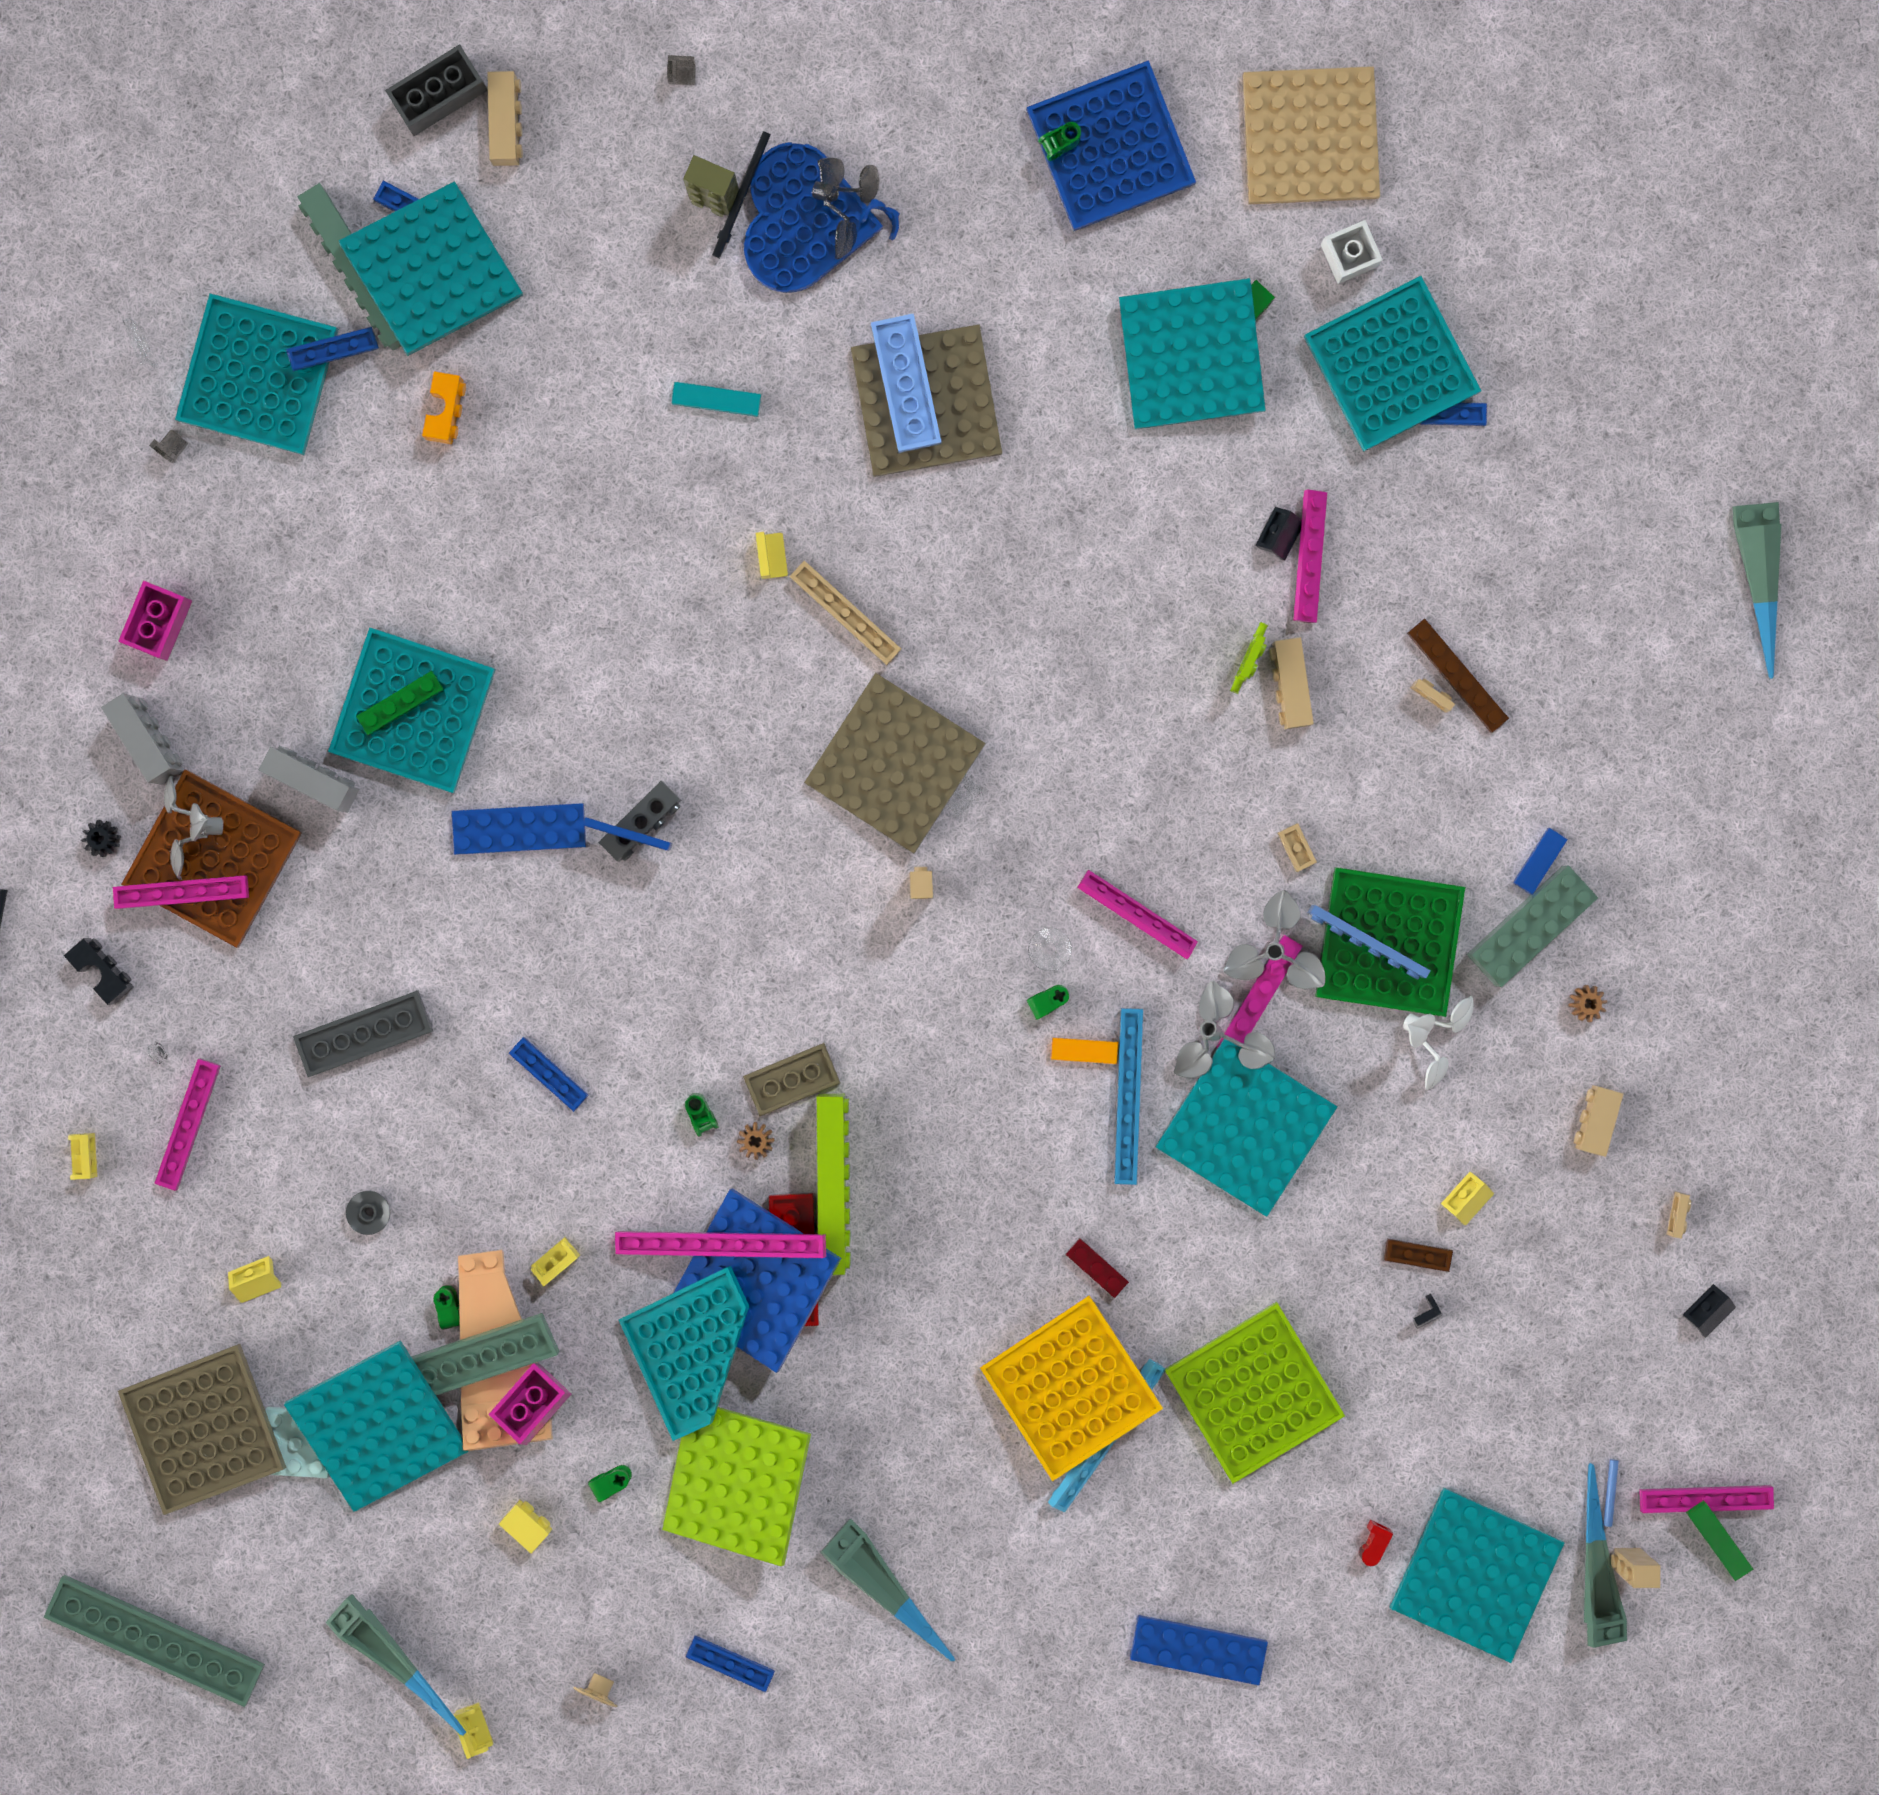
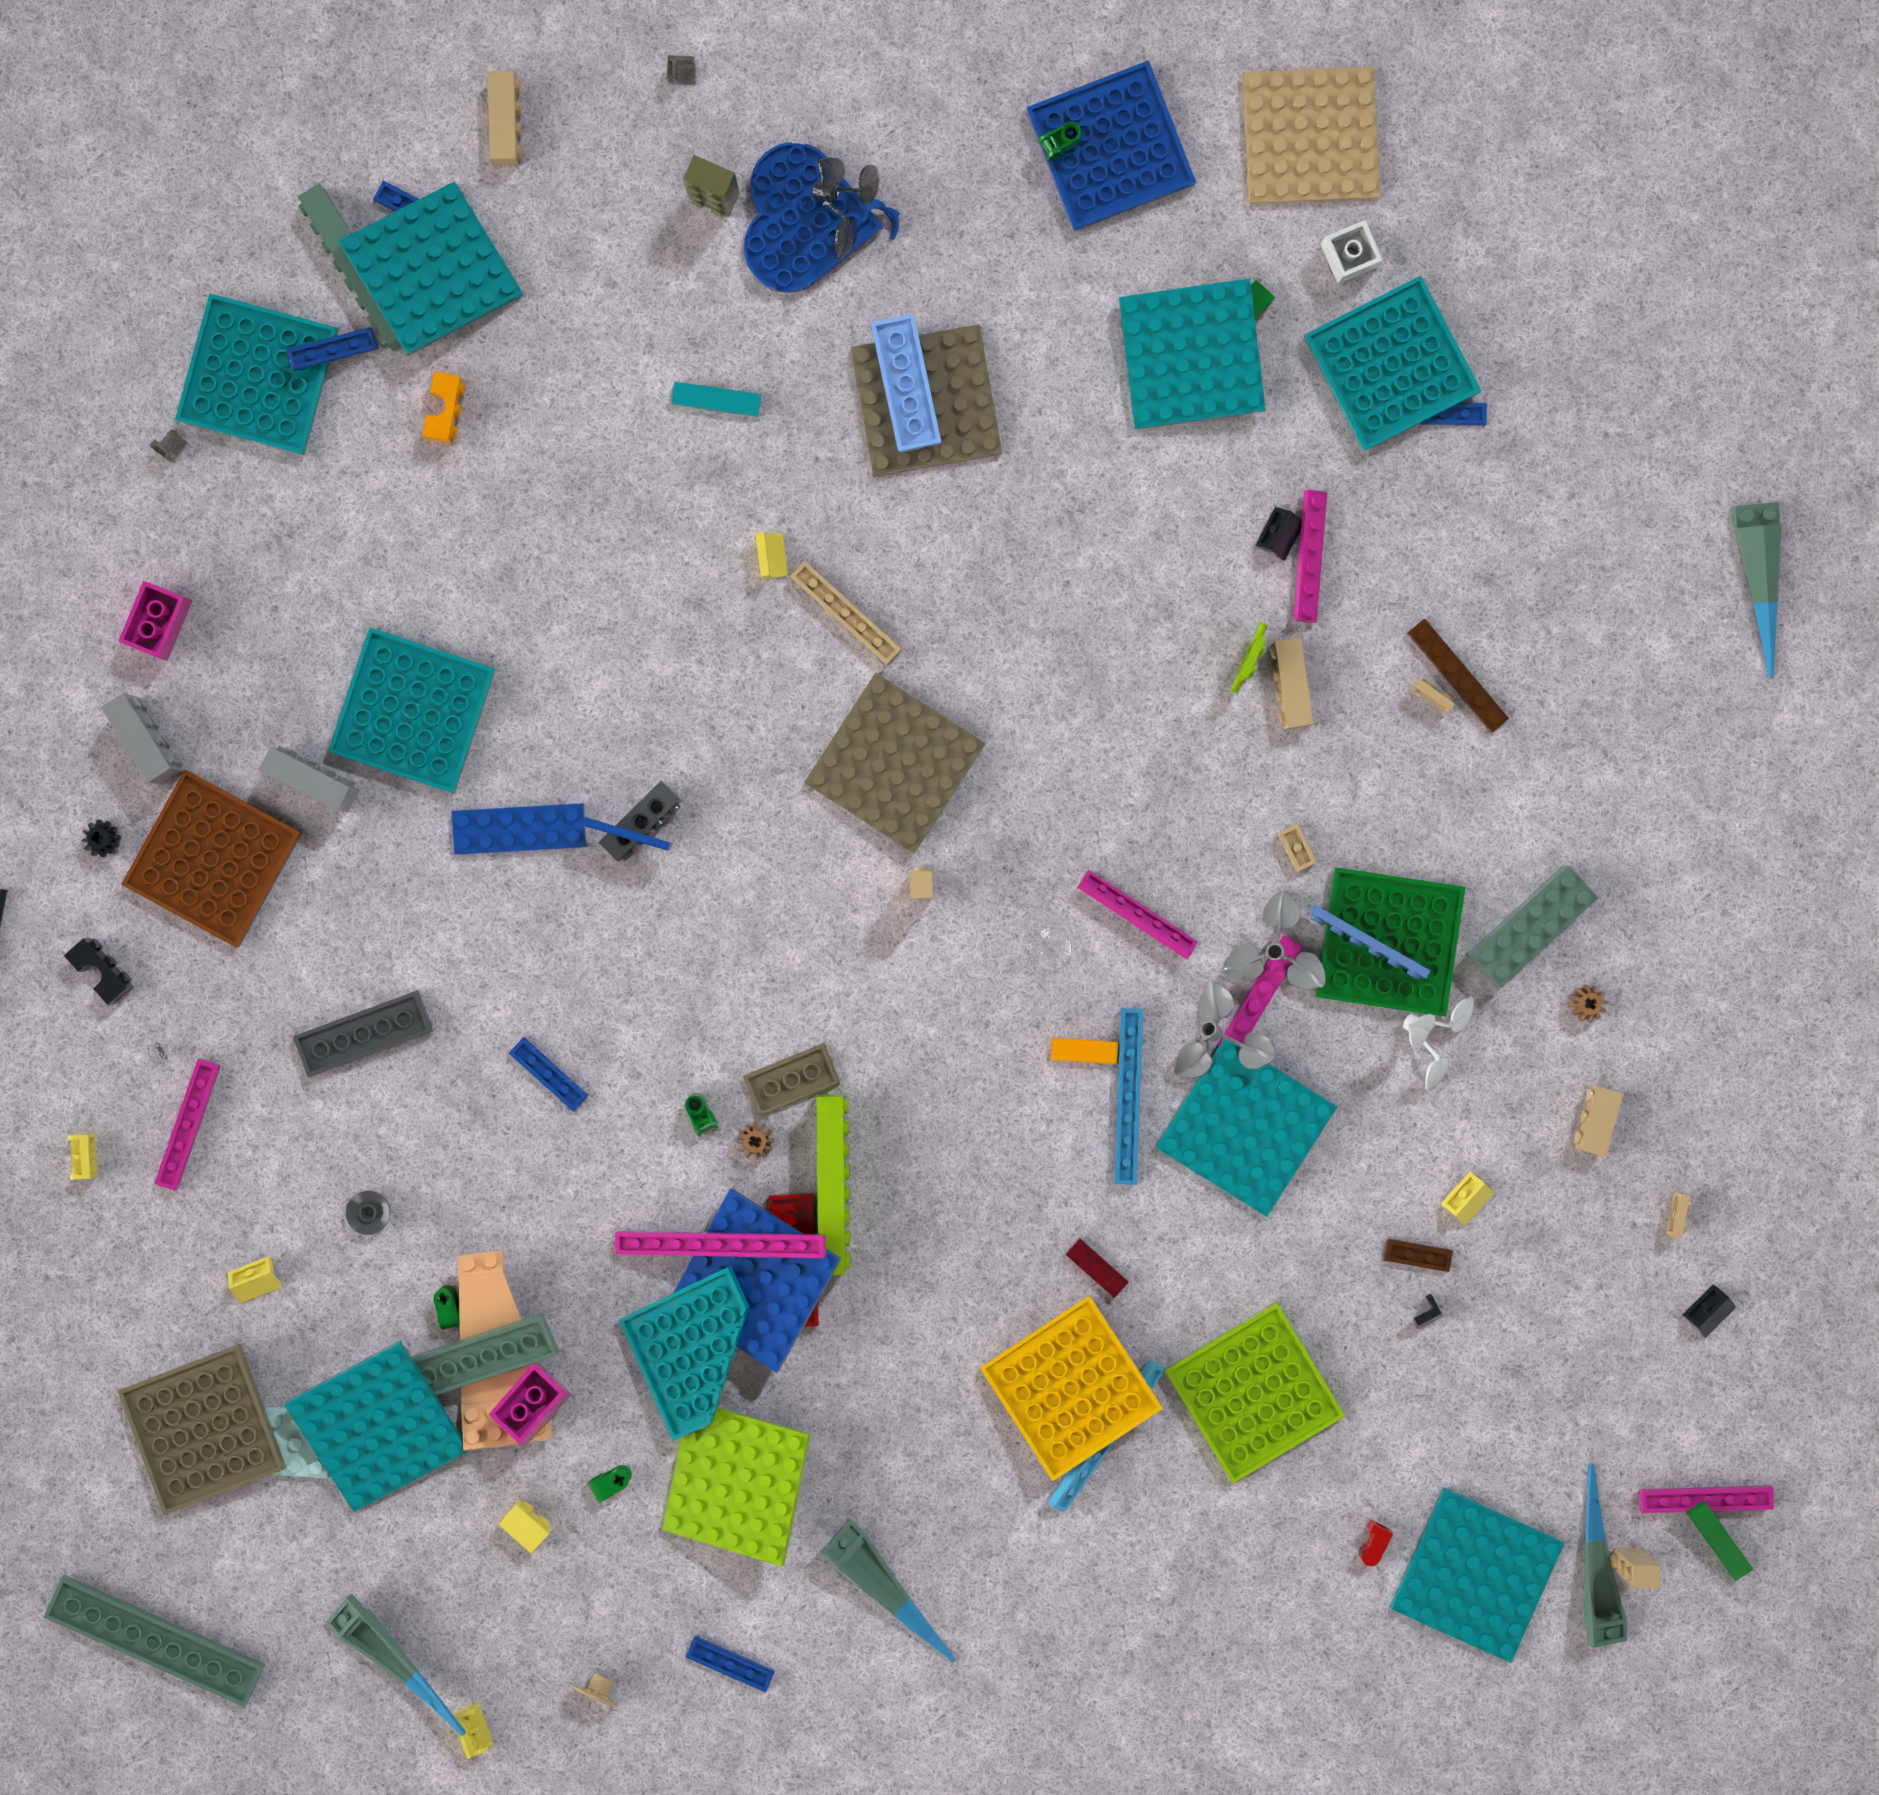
dark pink plate [112,876,249,909] -> none
light grey plant [164,776,223,880] -> none
green plate [356,671,444,736] -> none
dark grey brick [385,44,488,136] -> none
light yellow hinge [531,1237,580,1286] -> none
black bar [712,131,771,259] -> none
green piece [1026,985,1069,1020] -> none
blue plate [1130,1615,1268,1686] -> none
blue tile [1513,828,1568,895] -> none
medium blue bar [1603,1459,1619,1527] -> none

